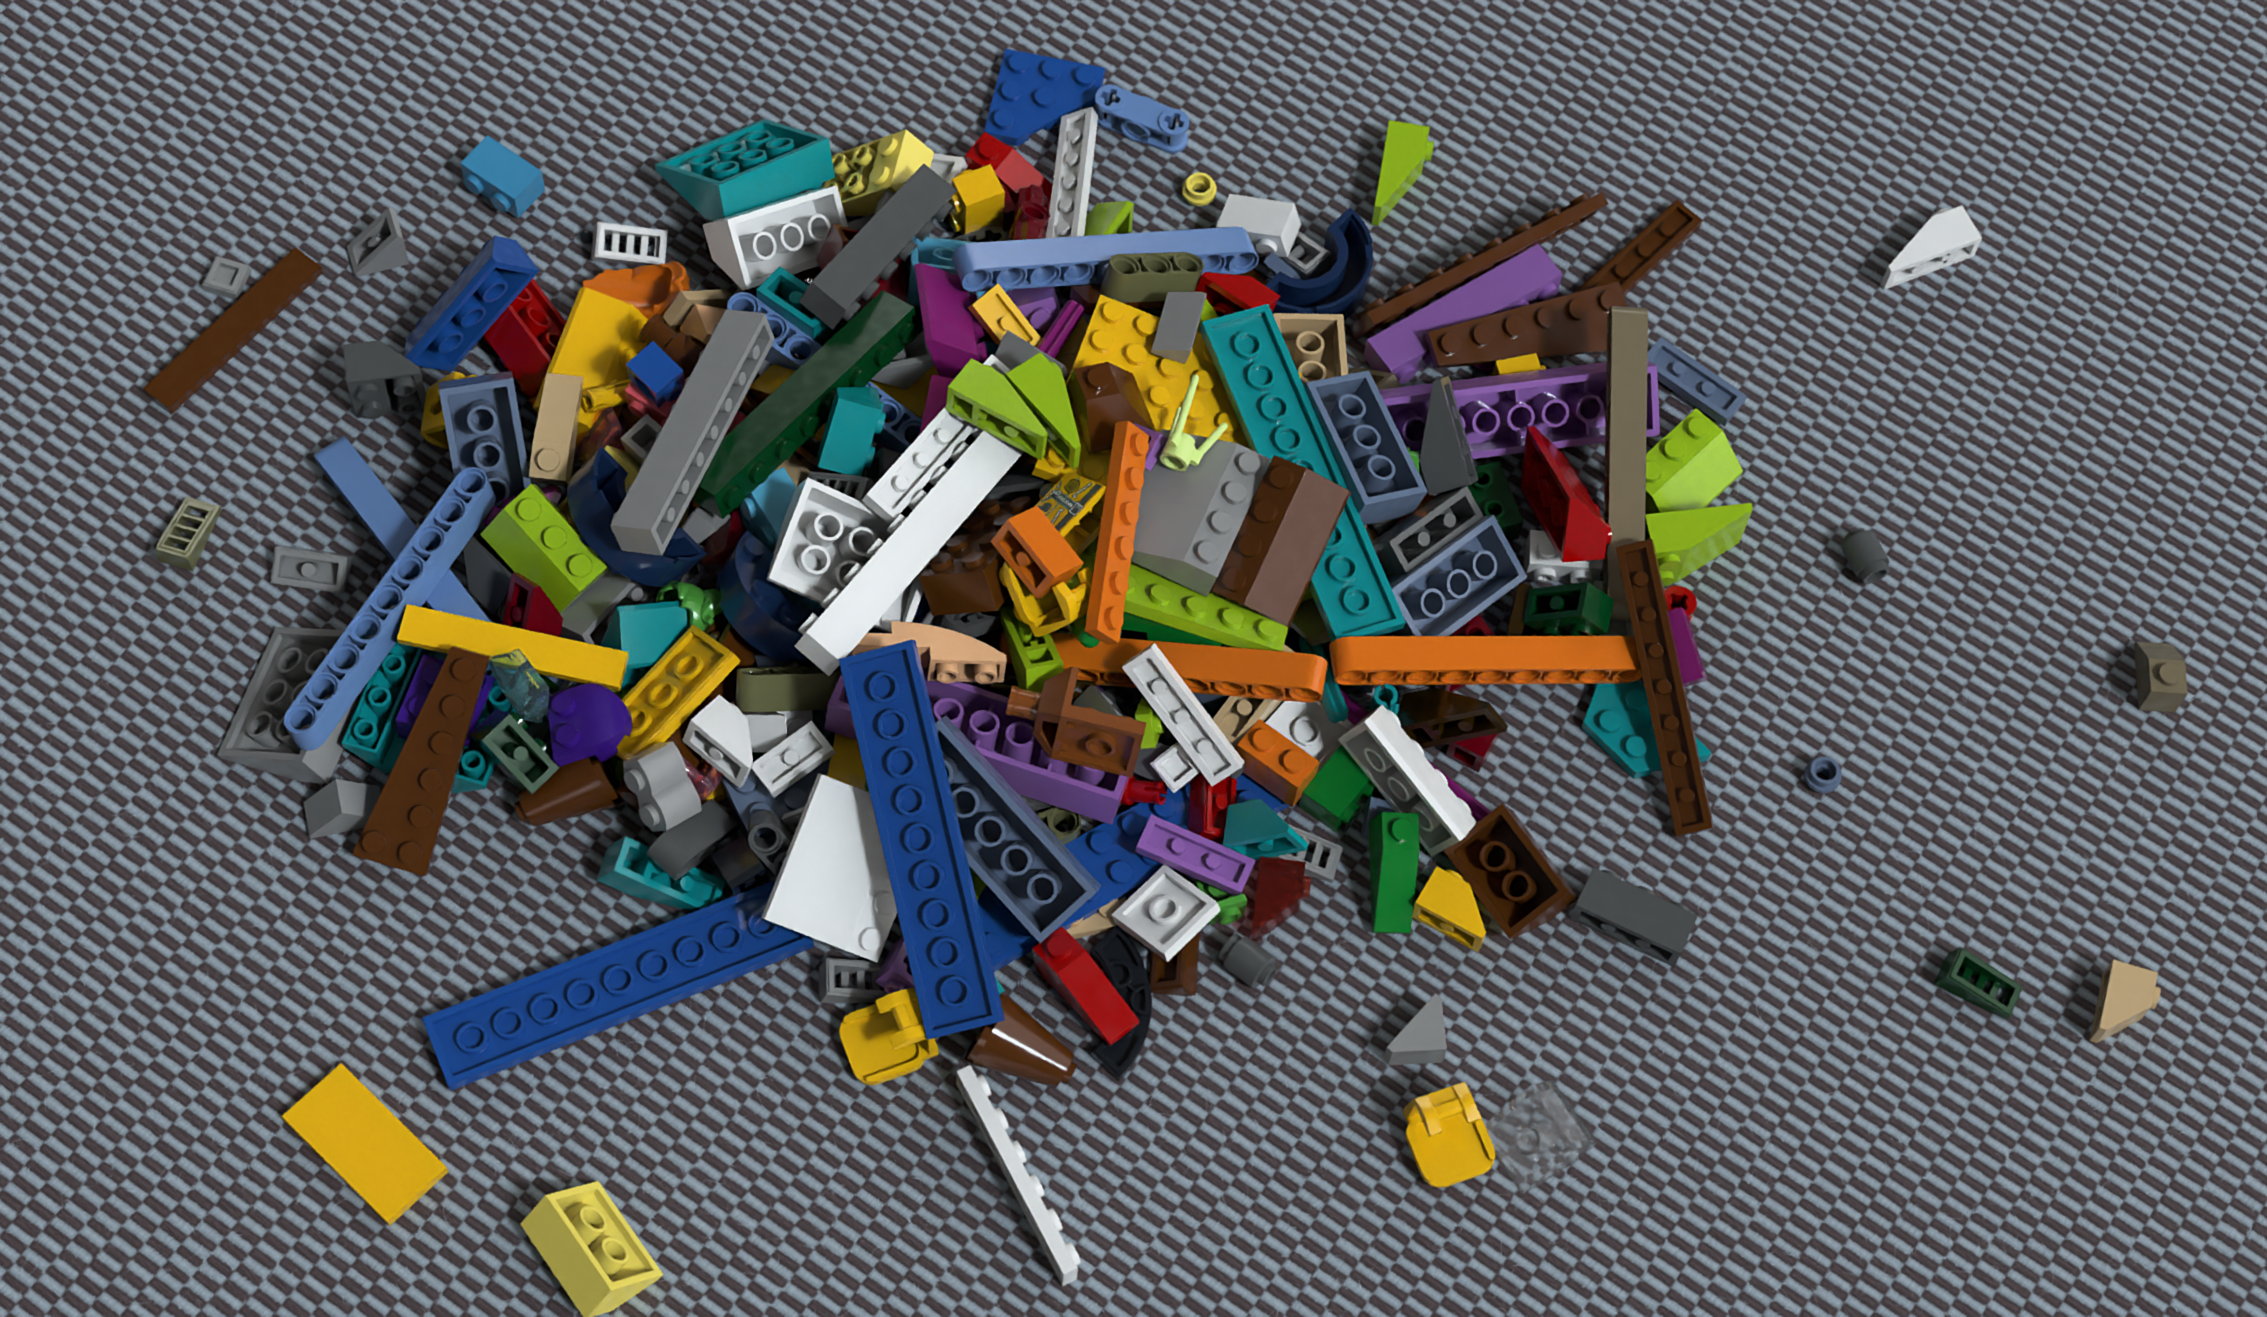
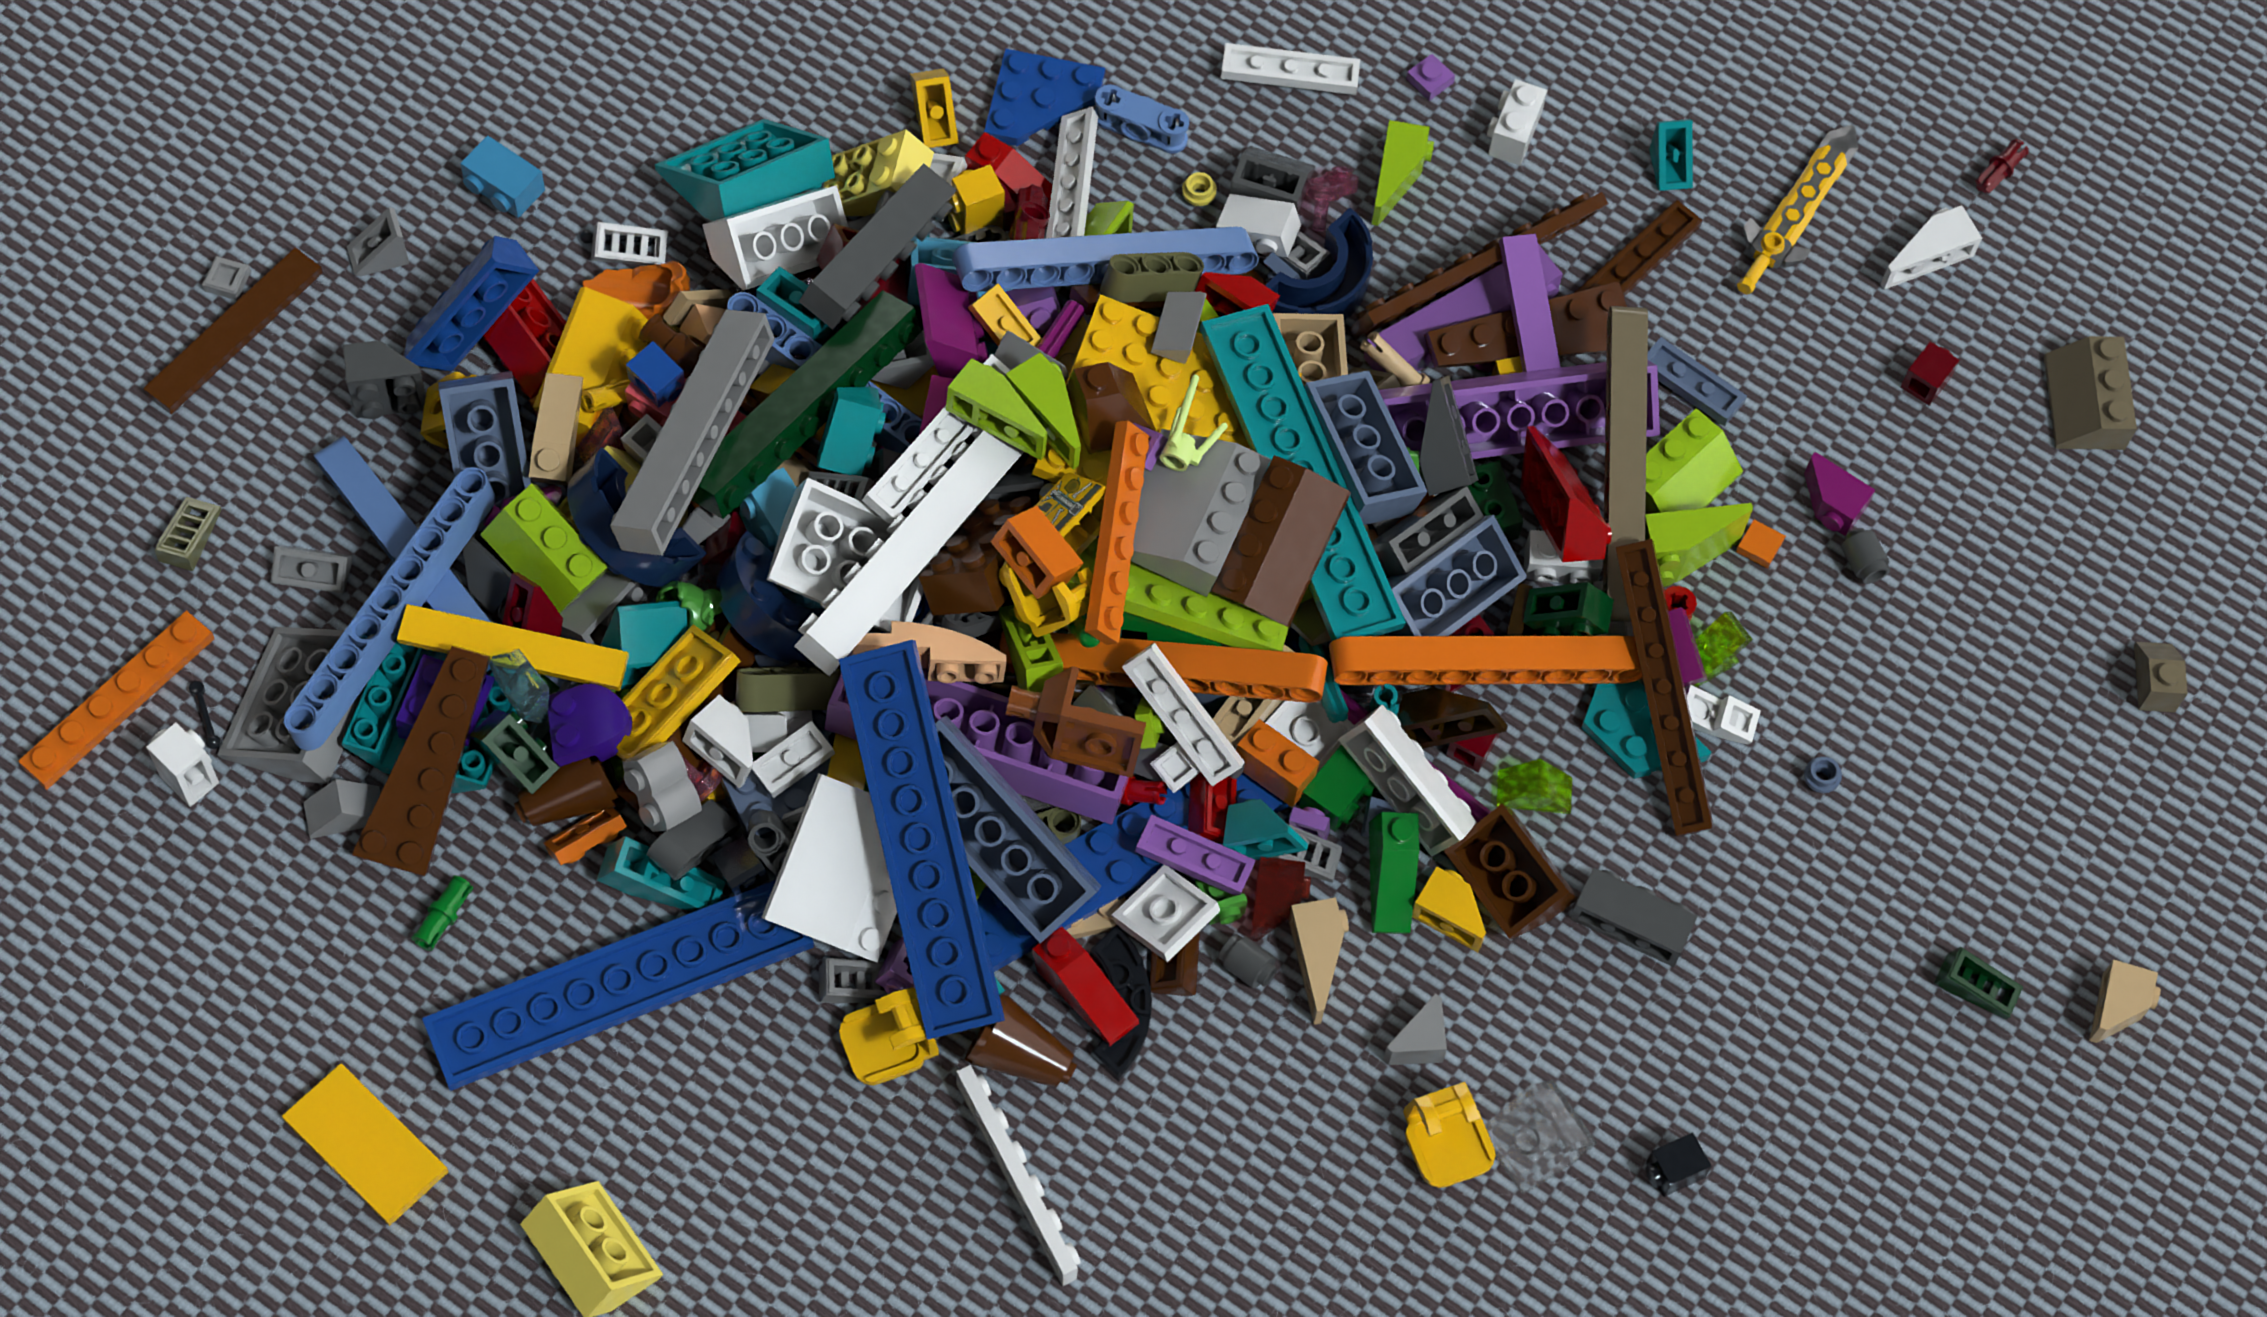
none -> orange plate [18,610,215,790]
none -> white brick [146,722,219,807]
none -> black hinge [189,681,221,749]
none -> green pin [411,875,474,951]
none -> orange plate [543,808,627,866]
none -> yellow slope [910,68,959,148]
none -> white plate [1221,43,1360,95]
none -> dark grey slope [1230,146,1315,213]
none -> tan slope [1288,897,1349,1024]
none -> medium lavender plate [1289,807,1330,840]
none -> clear pink piece [1306,166,1359,231]
none -> tan pin [1360,331,1430,387]
none -> medium lavender plate [1406,54,1455,101]
none -> white brick [1487,79,1548,166]
none -> clear neon green slope [1496,758,1572,814]
none -> medium lavender tile [1499,234,1561,372]
none -> black brick [1645,1132,1712,1197]
none -> teal slope [1649,119,1693,191]
none -> white slope [1685,685,1761,744]
none -> clear neon green slope [1694,611,1753,687]
none -> orange tile [1736,519,1786,569]
none -> sword [1737,125,1858,295]
none -> magenta slope [1804,452,1876,536]
none -> dark red brick [1900,341,1960,406]
none -> dark red axle [1975,139,2029,194]
none -> dark tan slope [2044,336,2137,450]

